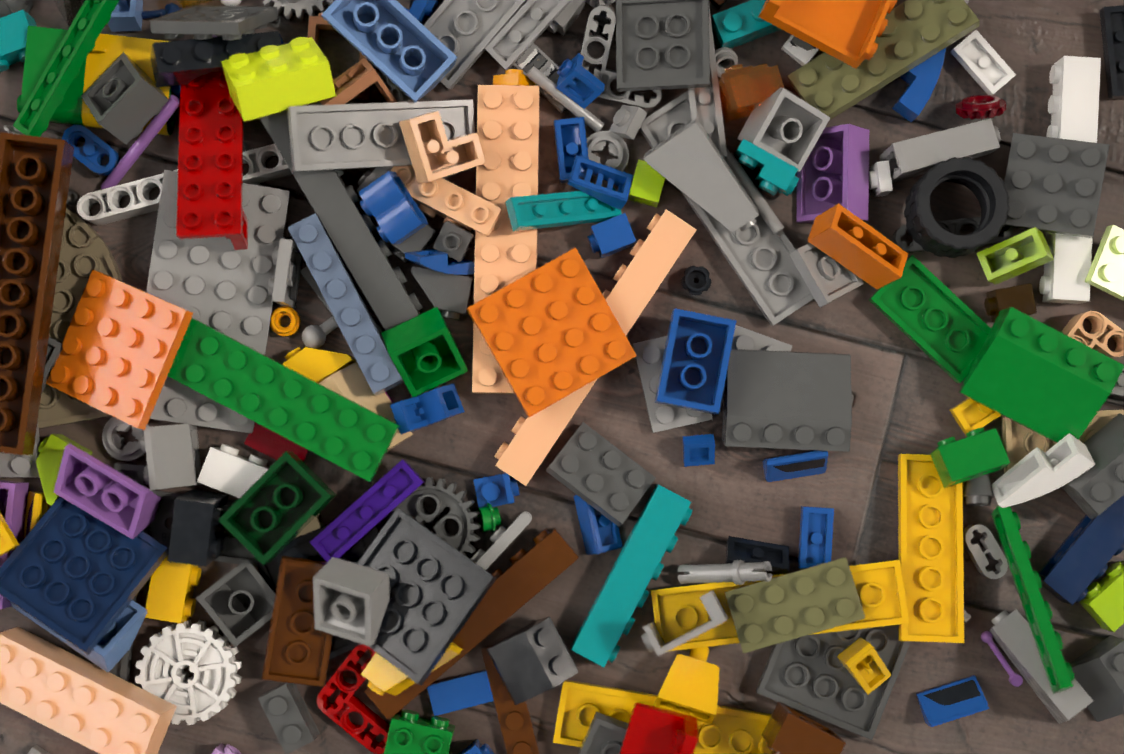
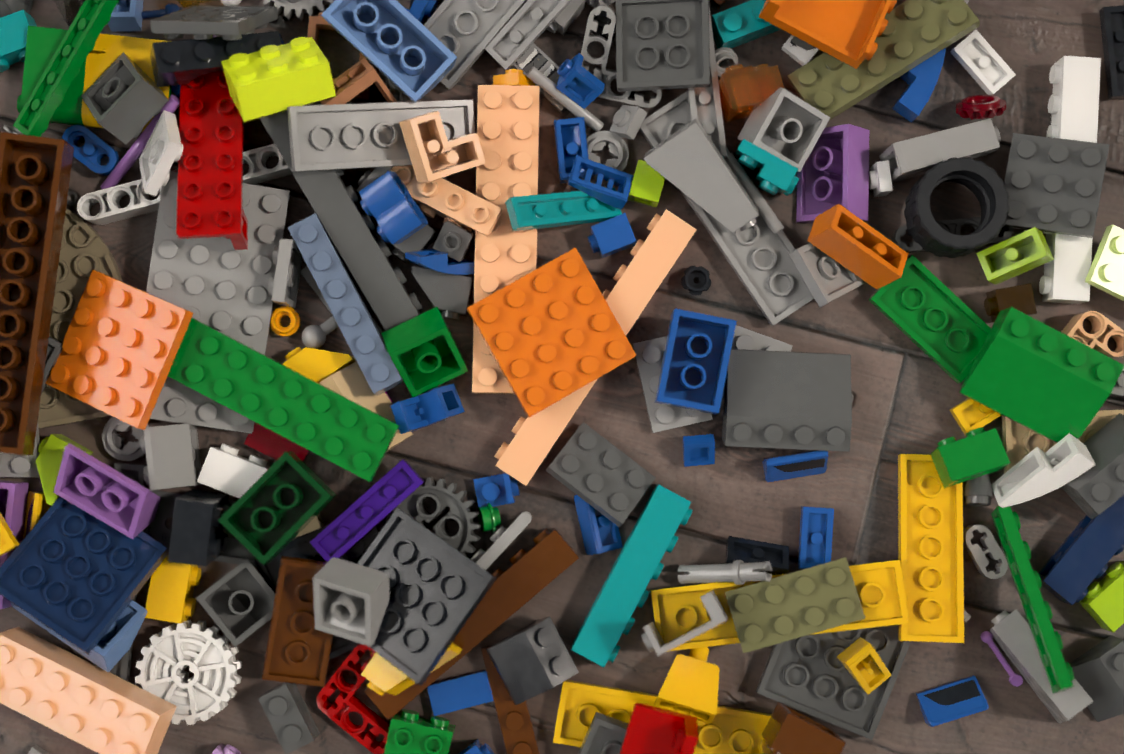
none -> white plate [139,110,183,196]

